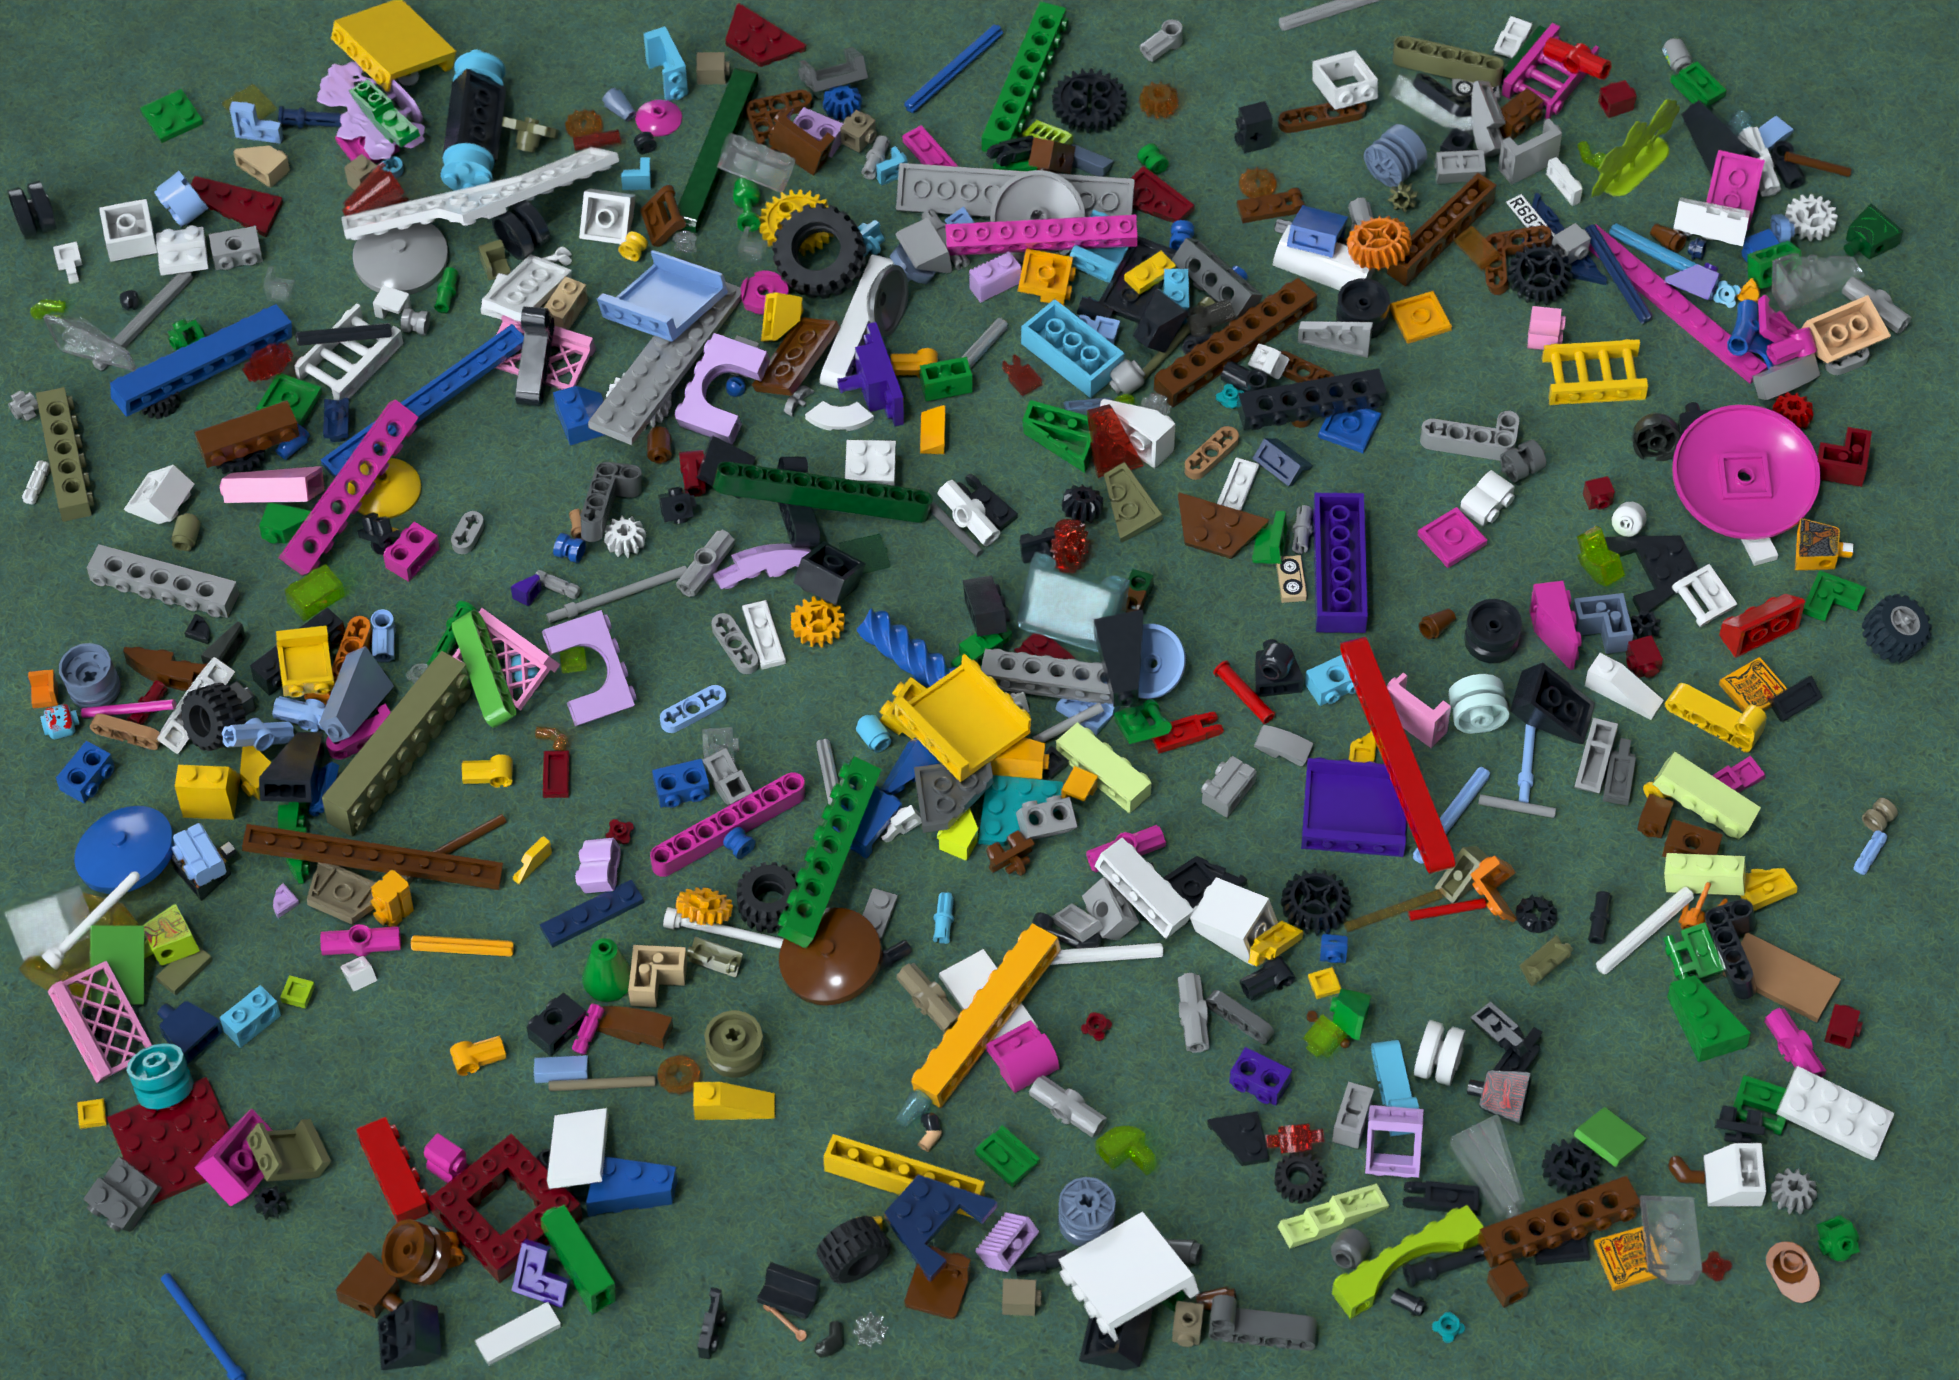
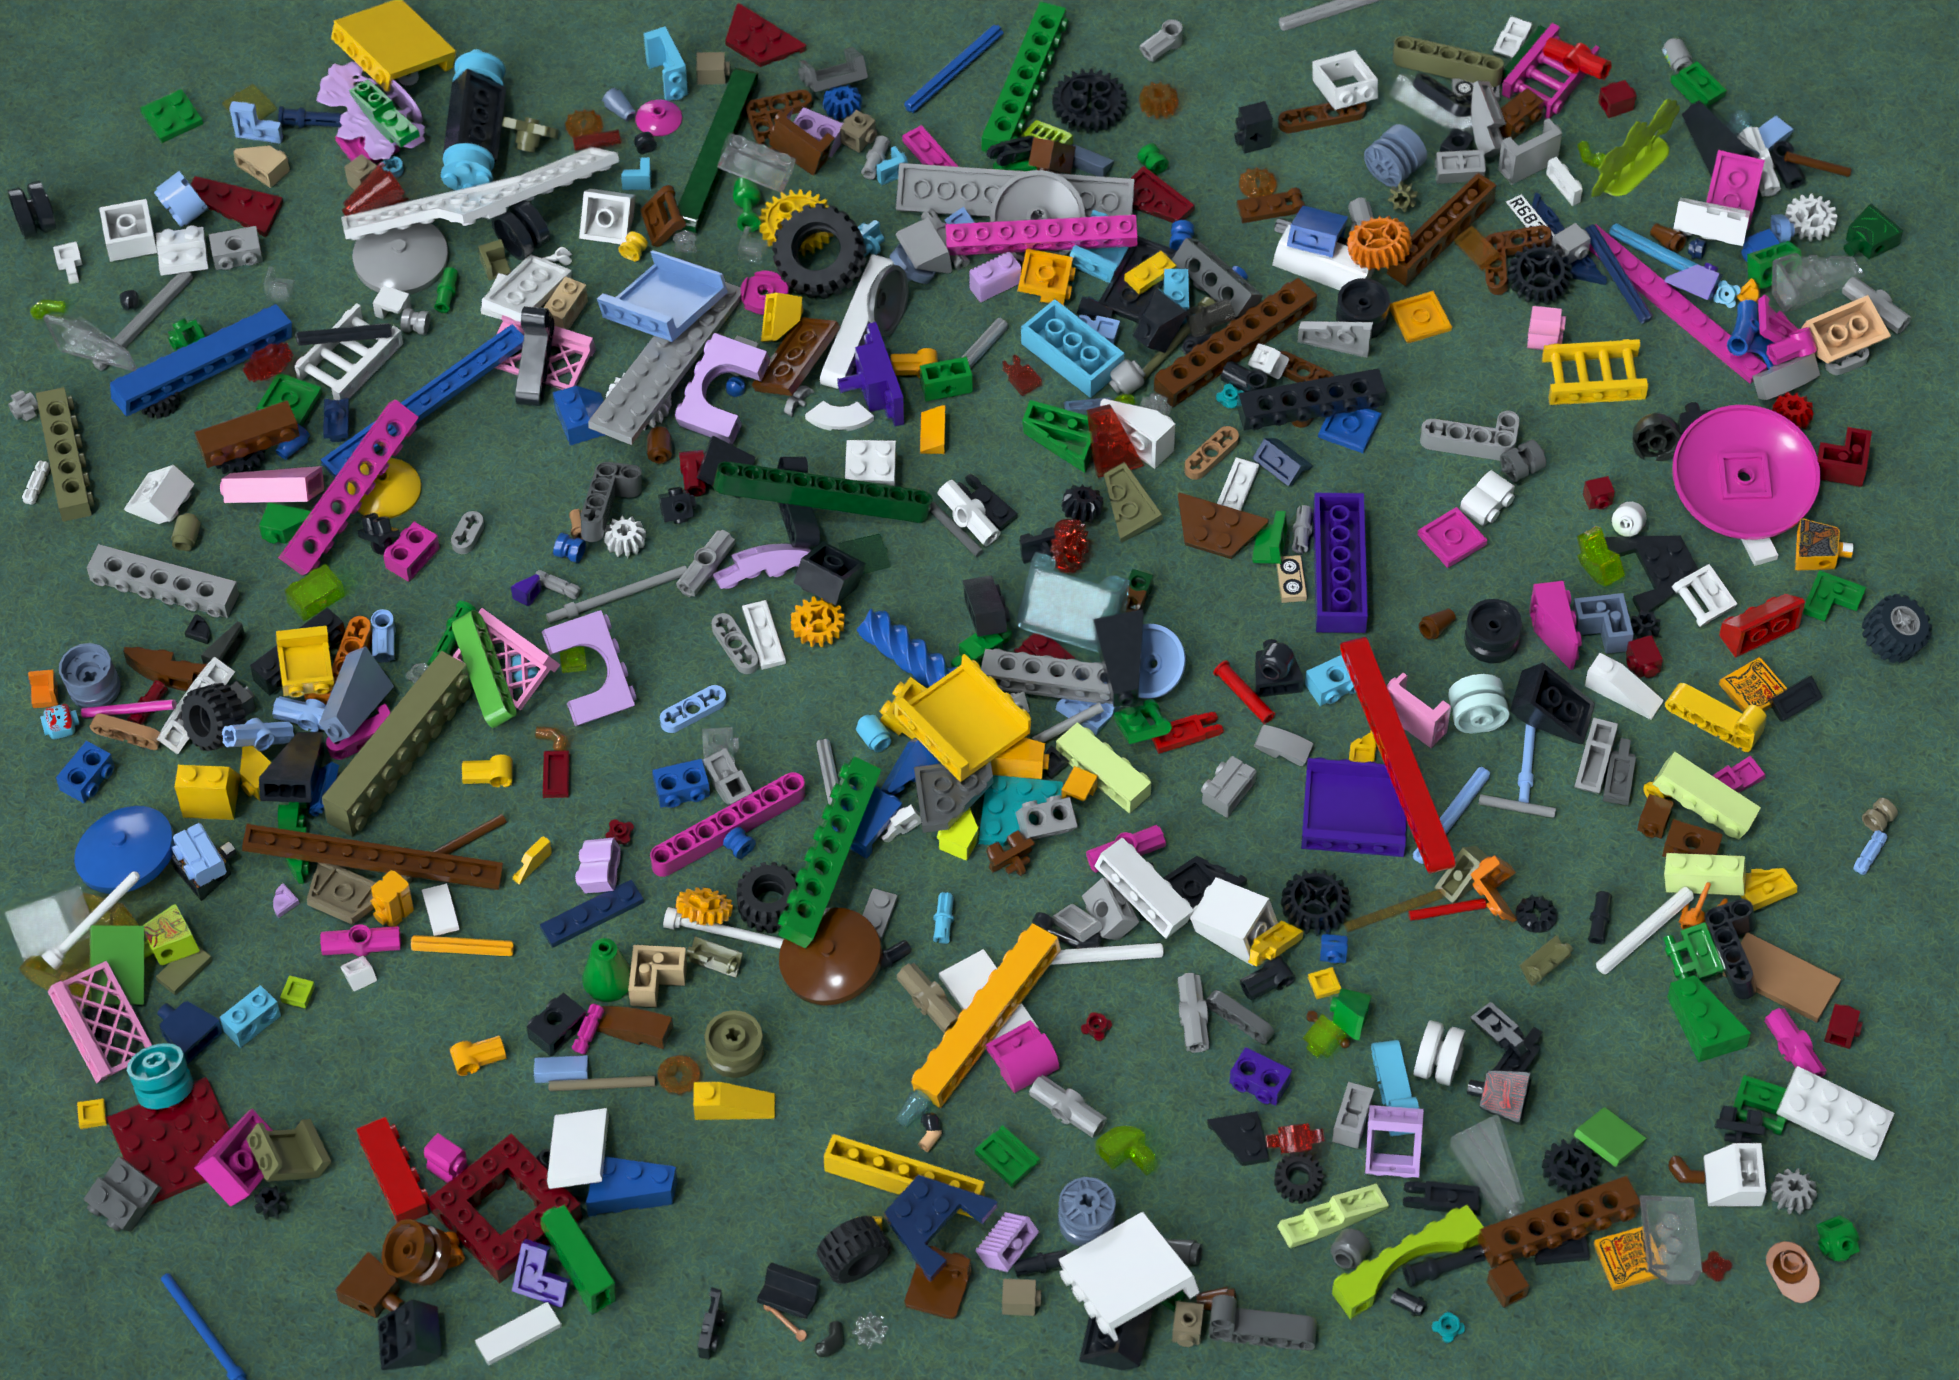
none -> white slope [422,884,459,936]

